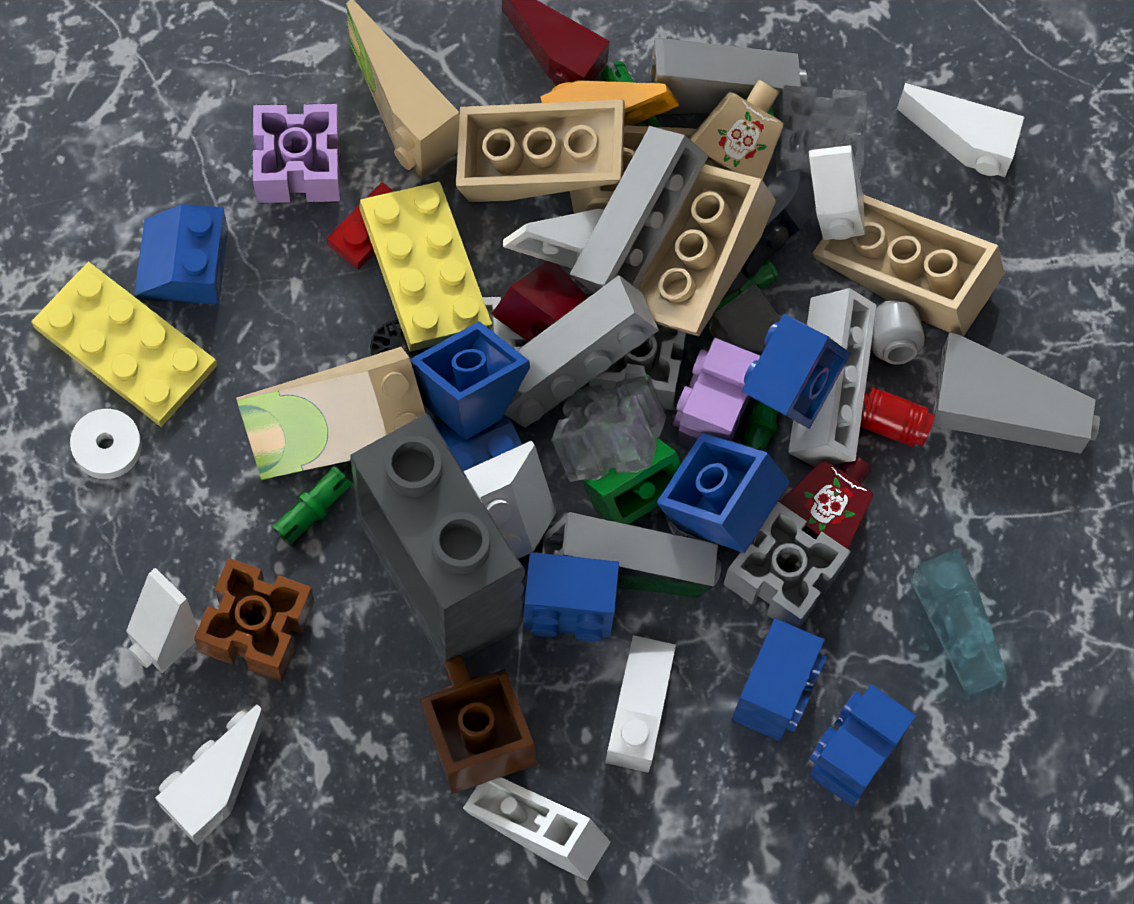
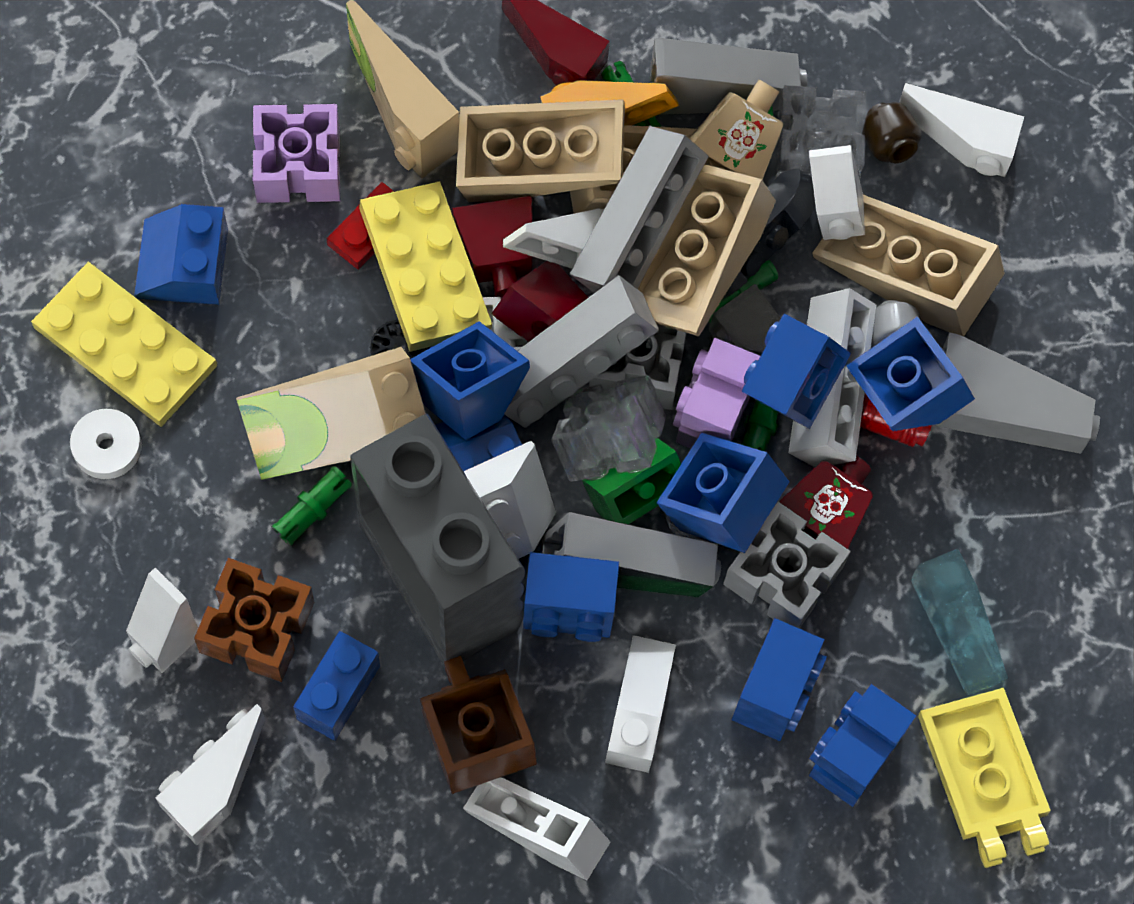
none -> blue brick [293,631,380,741]
none -> dark red torso [452,196,532,299]
none -> blue slope [846,316,975,431]
none -> dark brown head [861,102,921,164]
none -> light yellow tile [918,688,1051,868]

